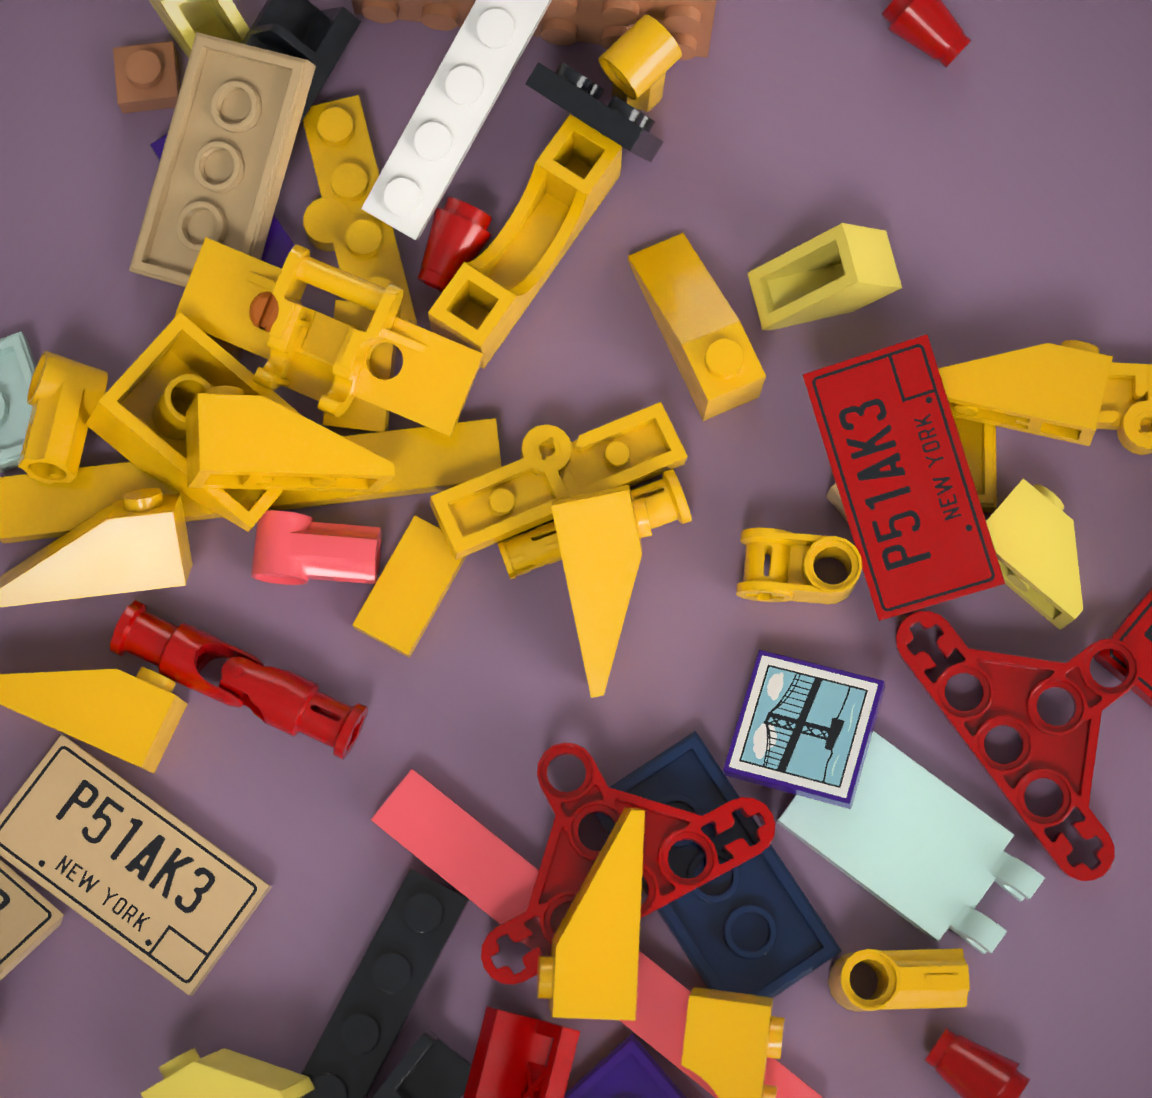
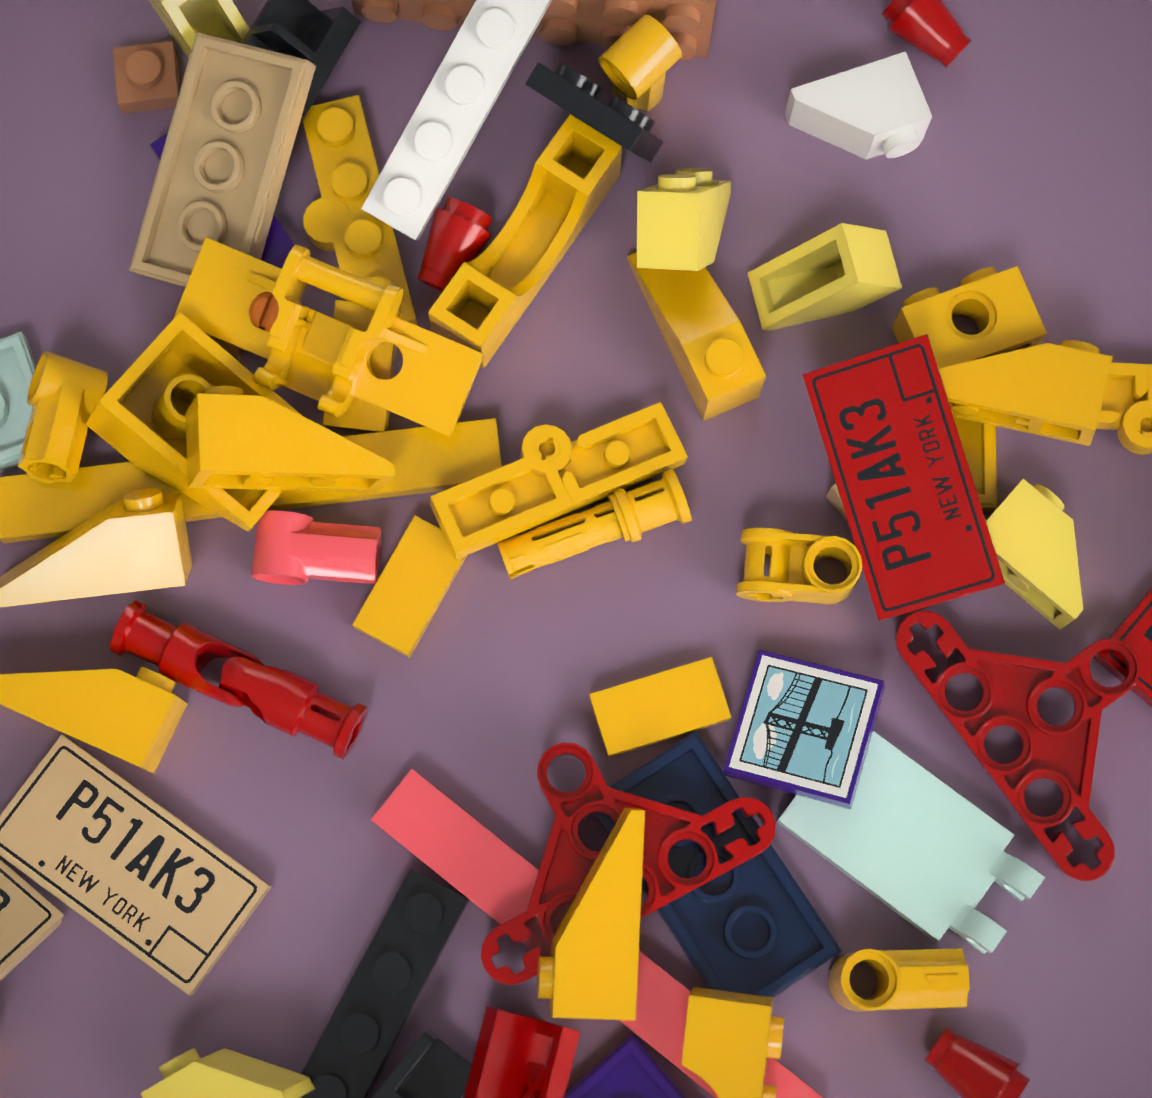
yellow slope [551,485,652,698] -> none
none -> yellow tile [589,657,732,758]
none -> light yellow slope [637,169,731,271]
none -> white slope [784,51,932,160]
none -> yellow brick [892,266,1047,368]

